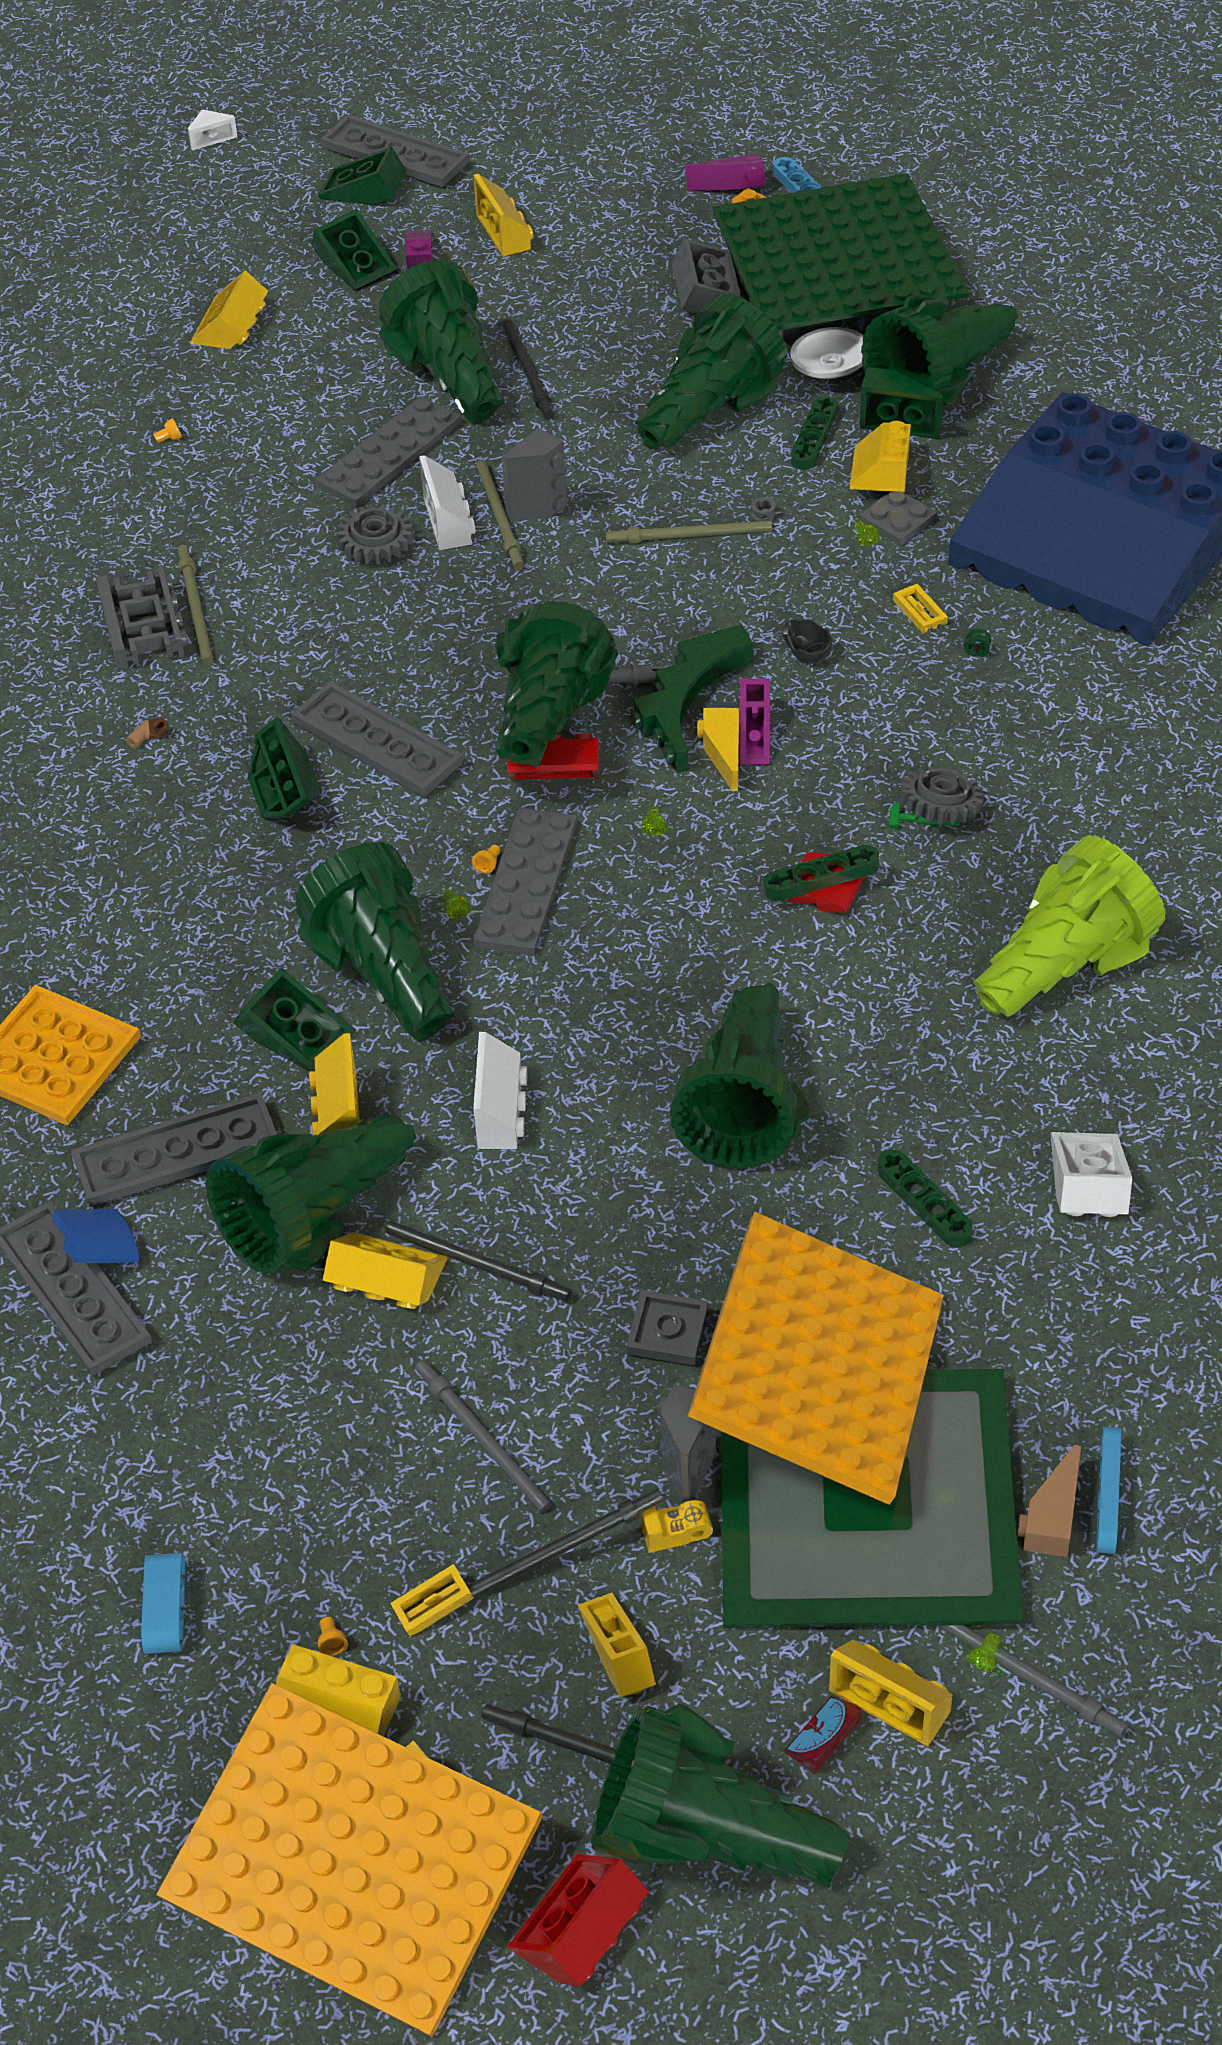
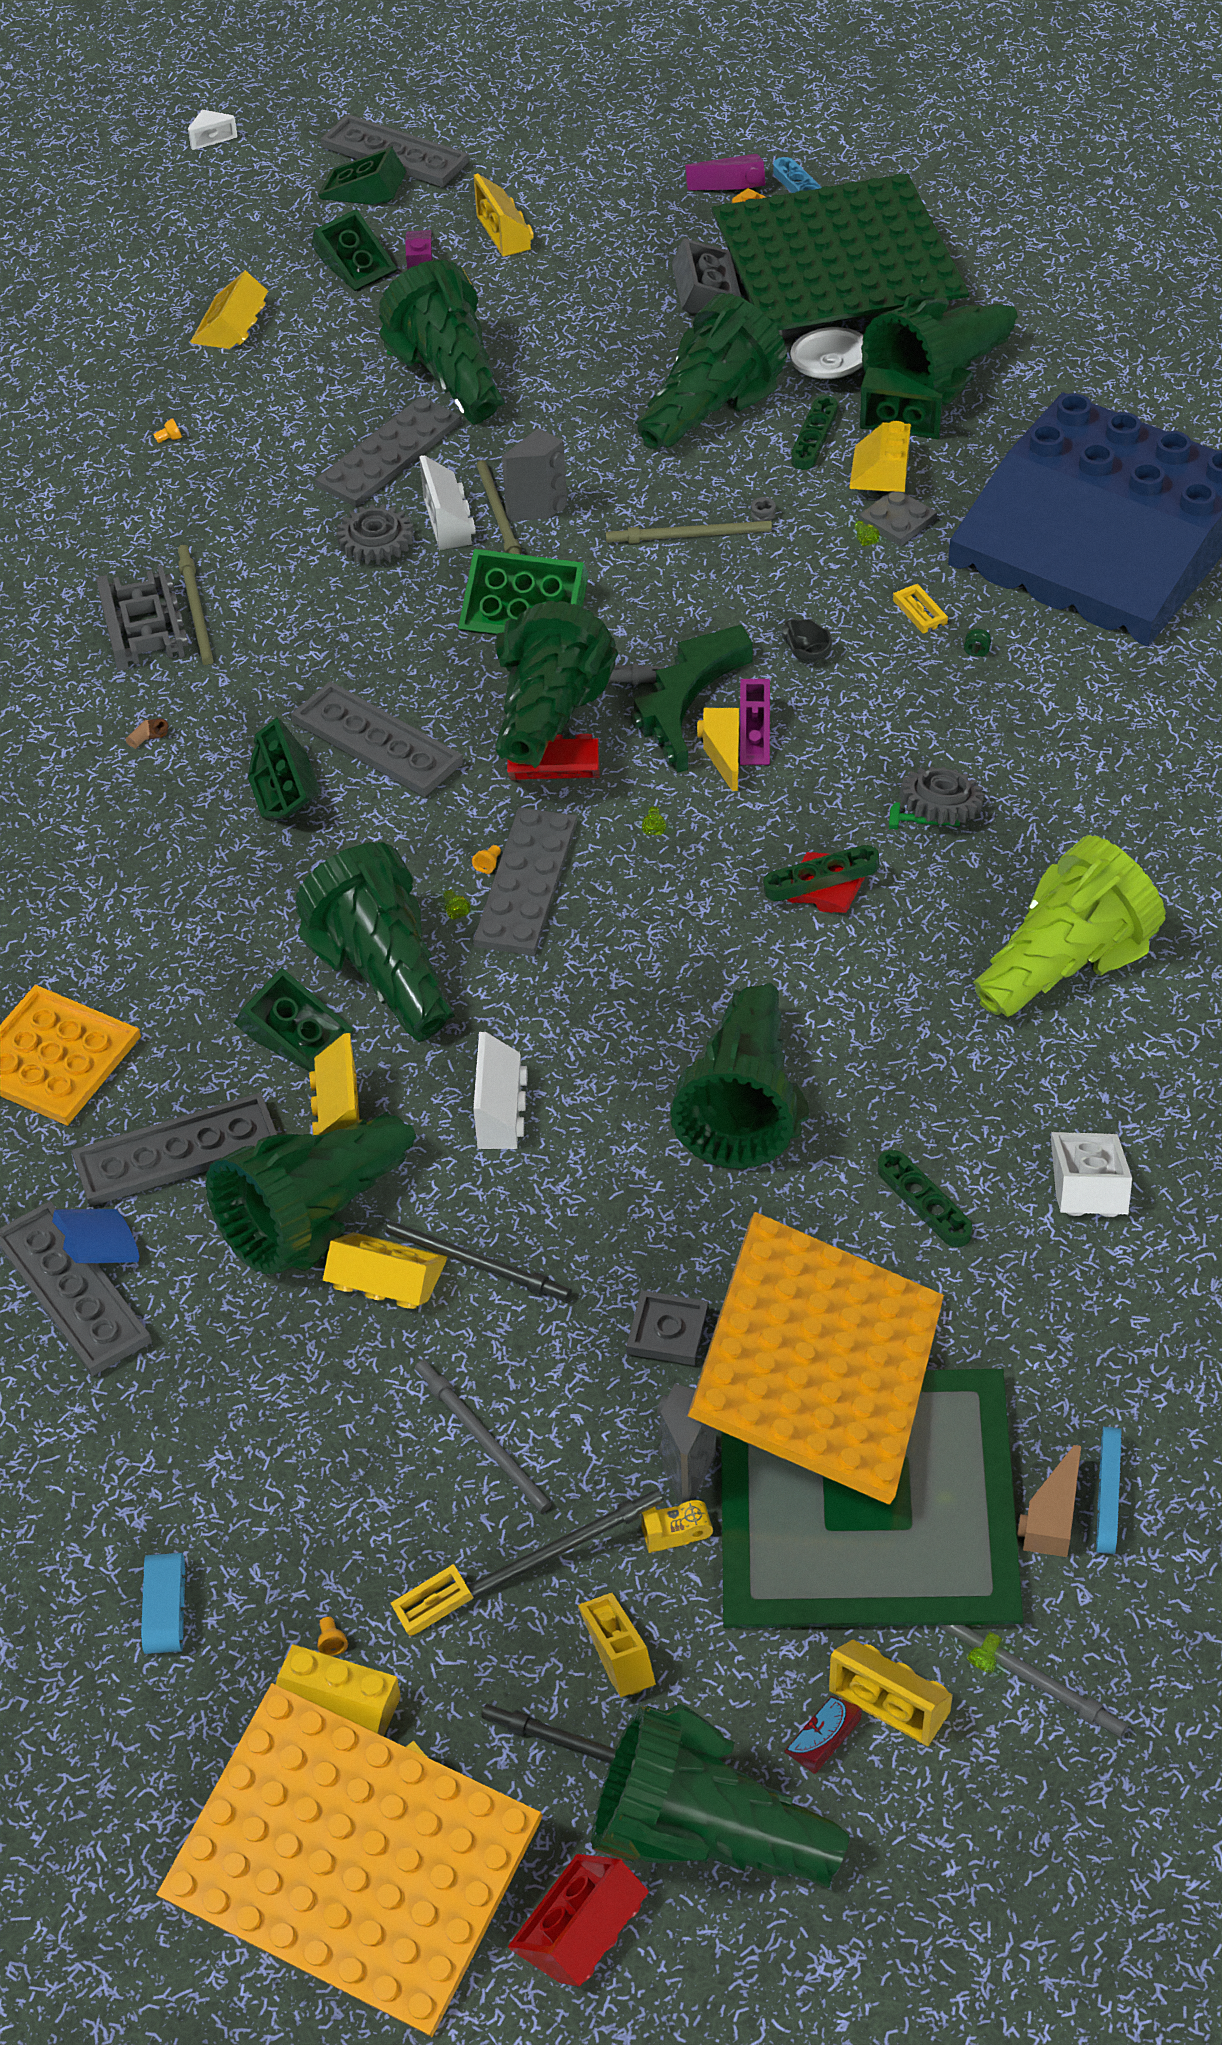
pearl dark grey bar [503,319,554,419] -> none
none -> green slope [458,549,589,635]

